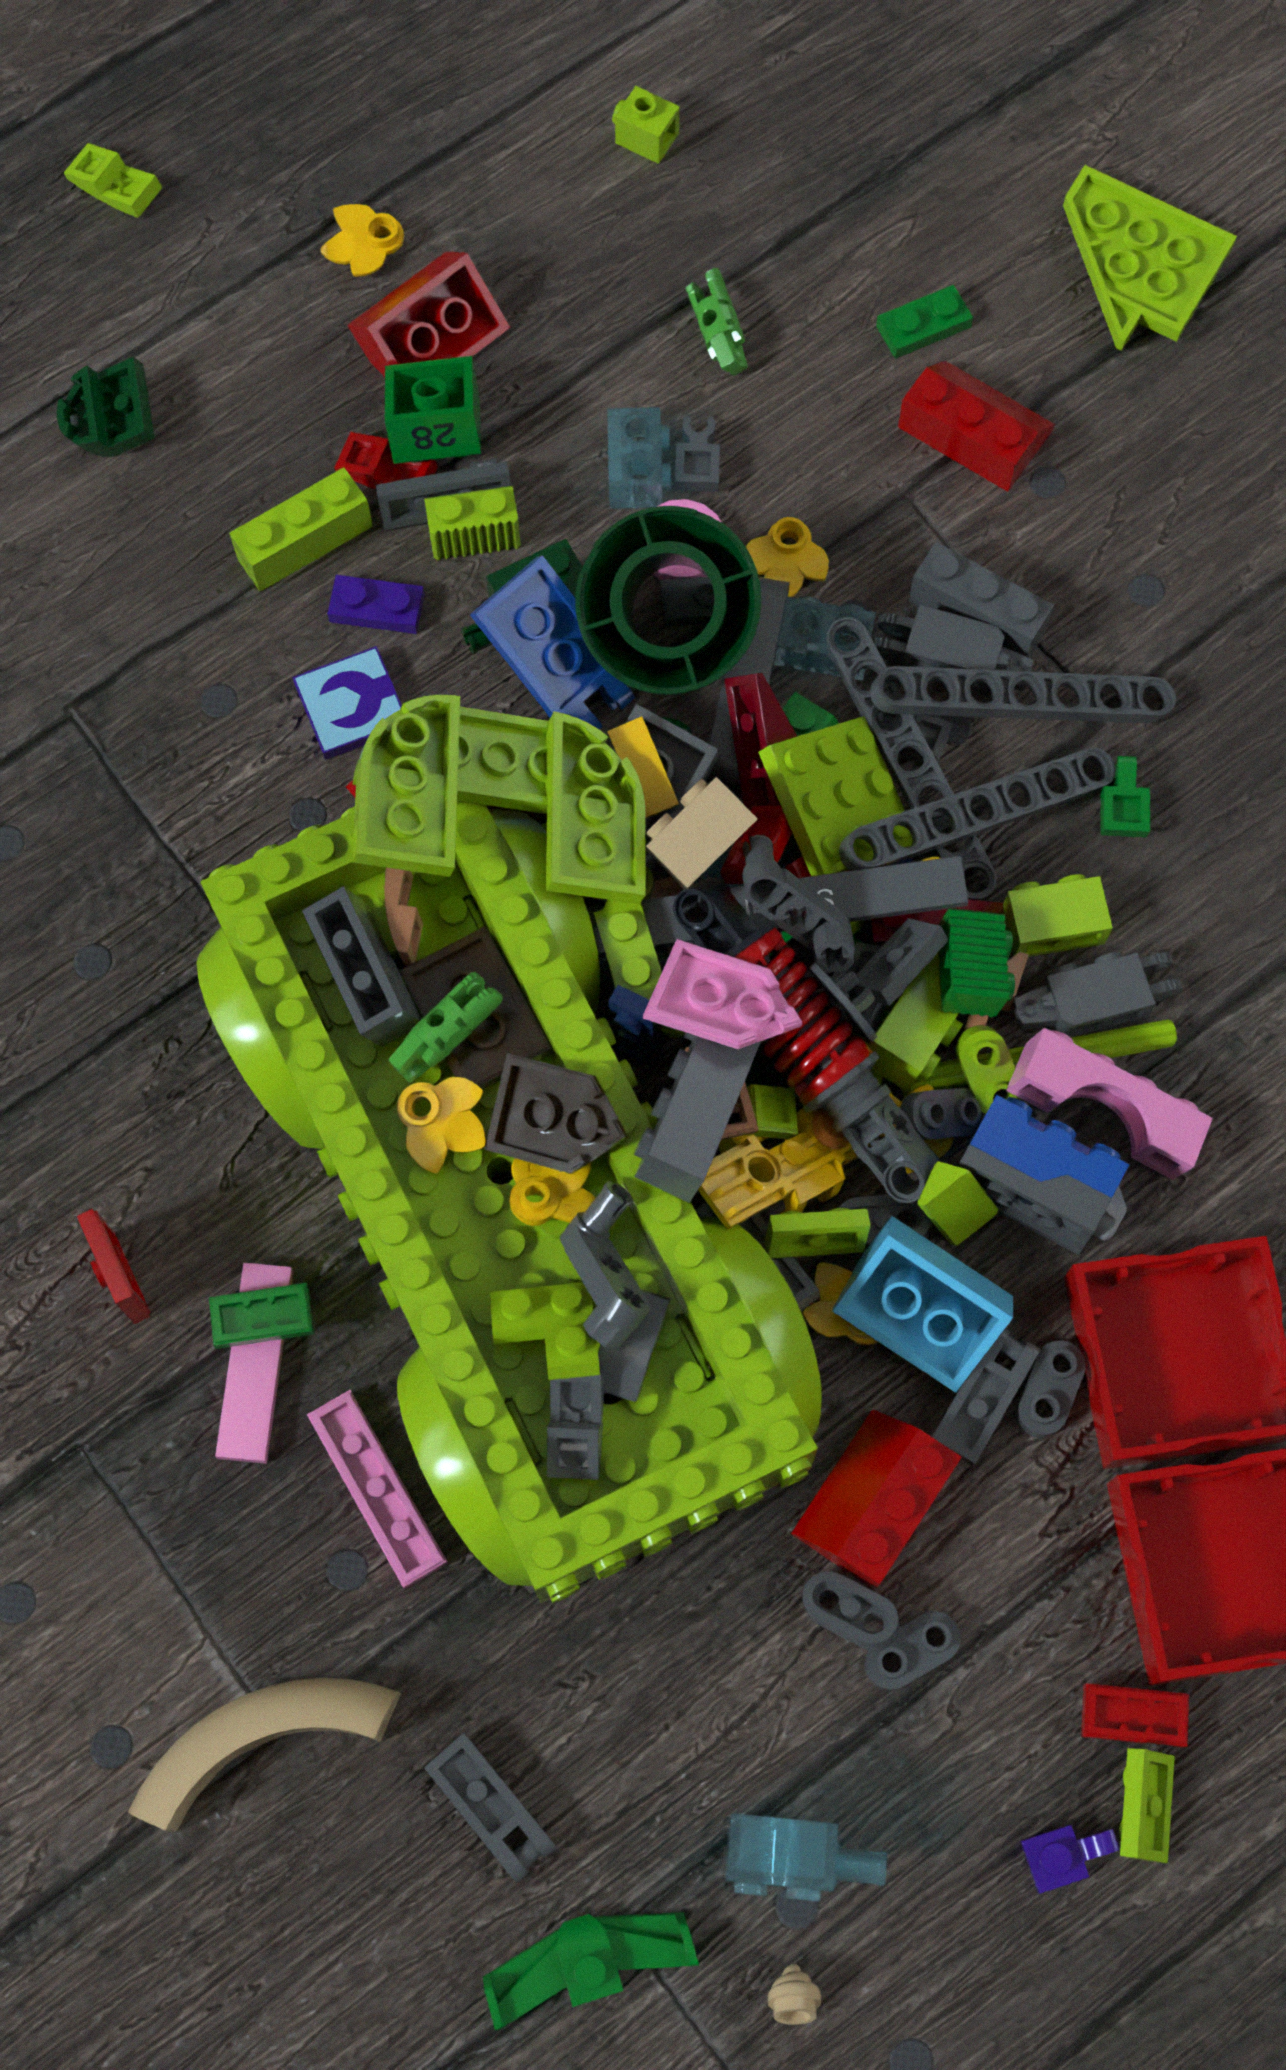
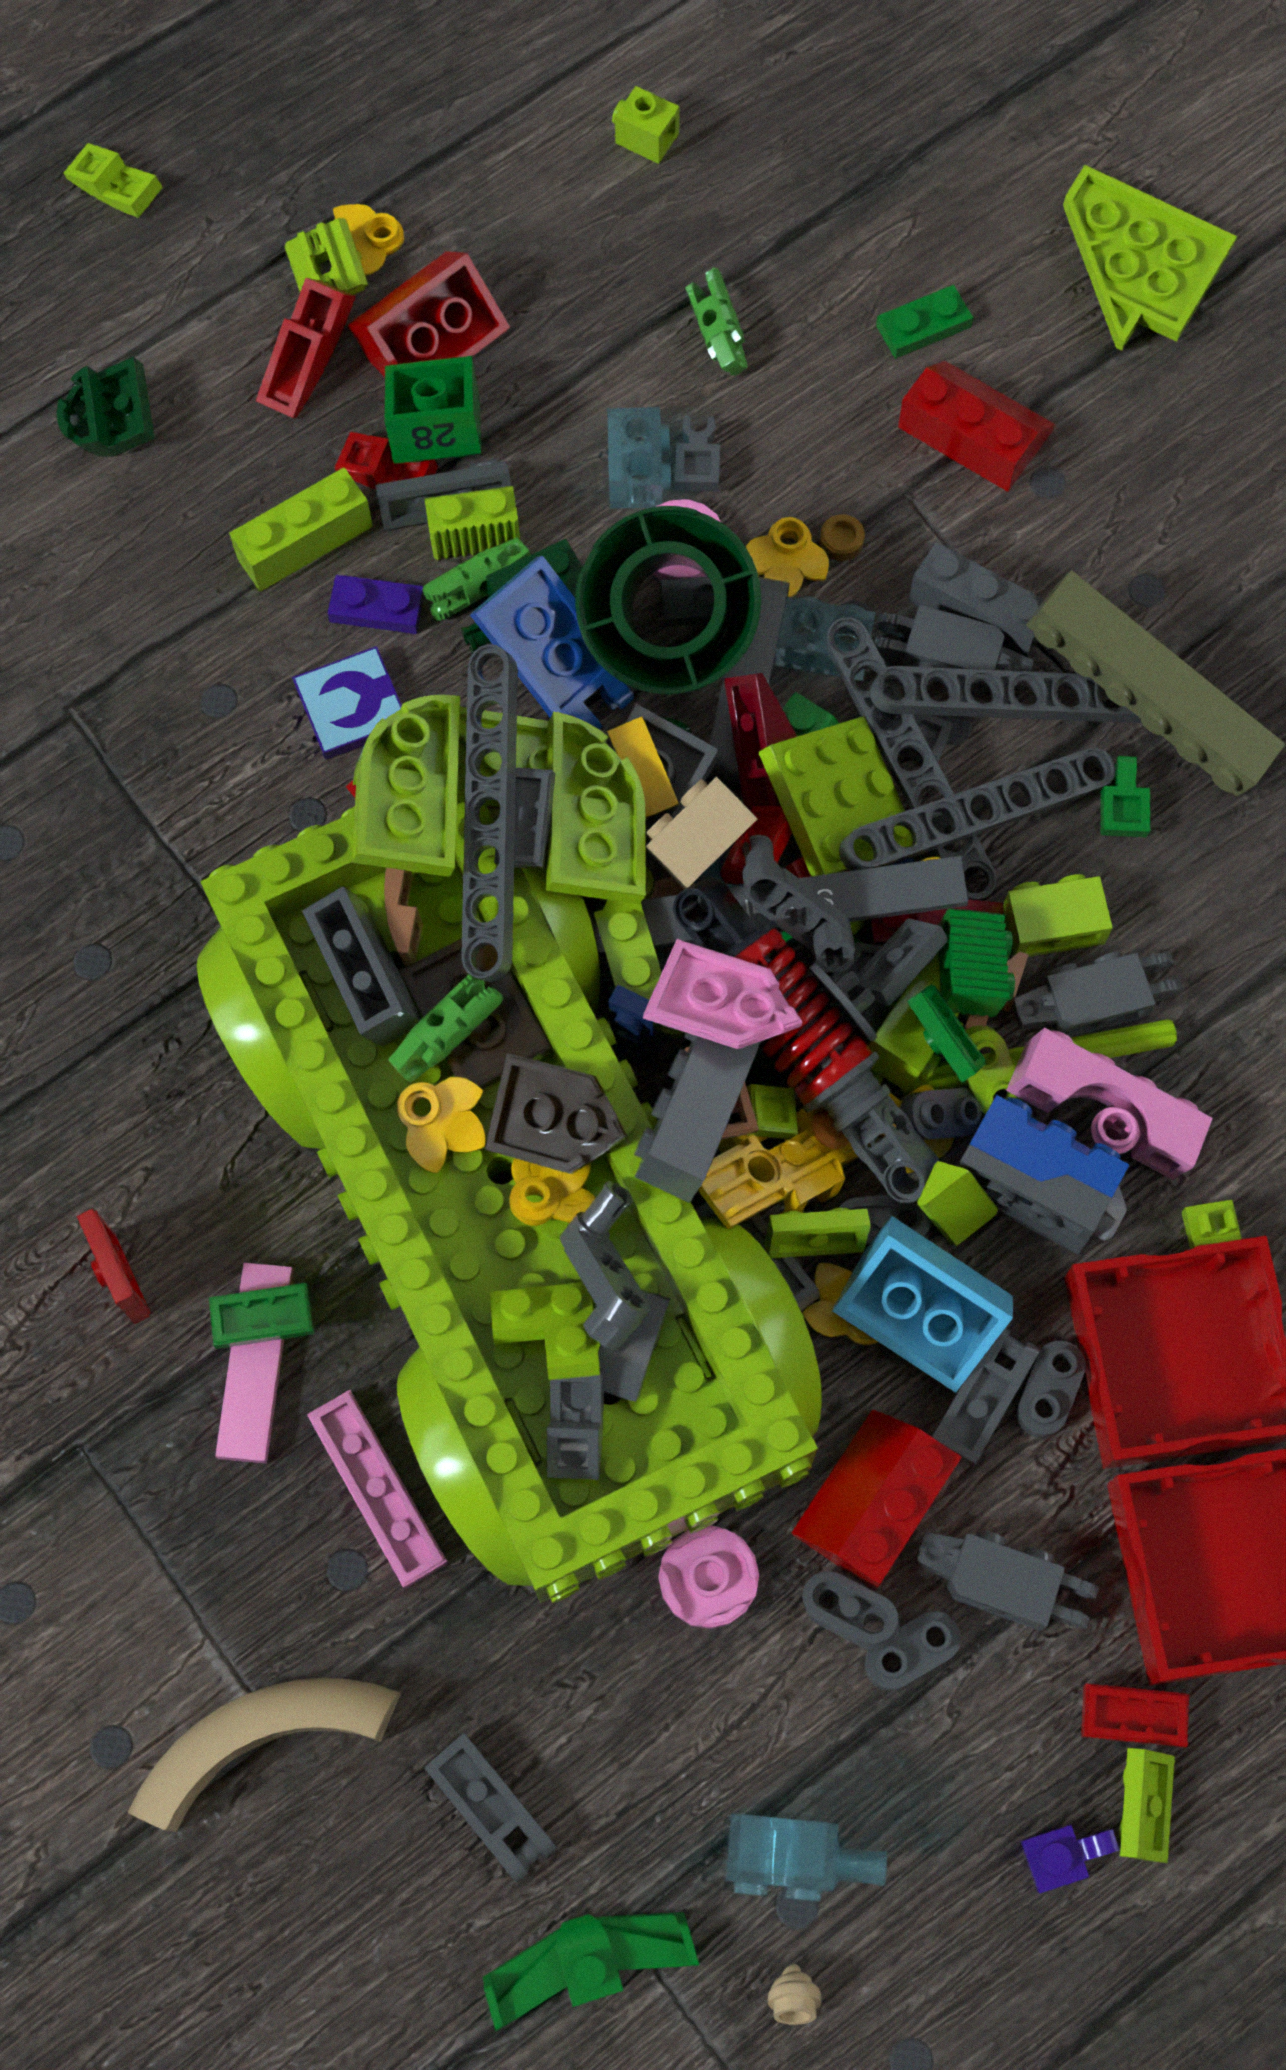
none -> red slope [256,277,356,418]
none -> lime piece [285,218,369,295]
none -> bright green hinge [423,538,530,621]
none -> dark grey beam [462,644,518,982]
none -> dark grey plate [494,768,556,870]
none -> bright pink tile [658,1526,759,1629]
none -> pearl gold tile [820,514,865,561]
none -> green plate [907,984,986,1082]
none -> dark grey hinge [915,1530,1099,1631]
none -> olive brick [1026,570,1285,797]
none -> bright pink cone [1091,1107,1140,1154]
none -> lime tile [1182,1200,1242,1249]

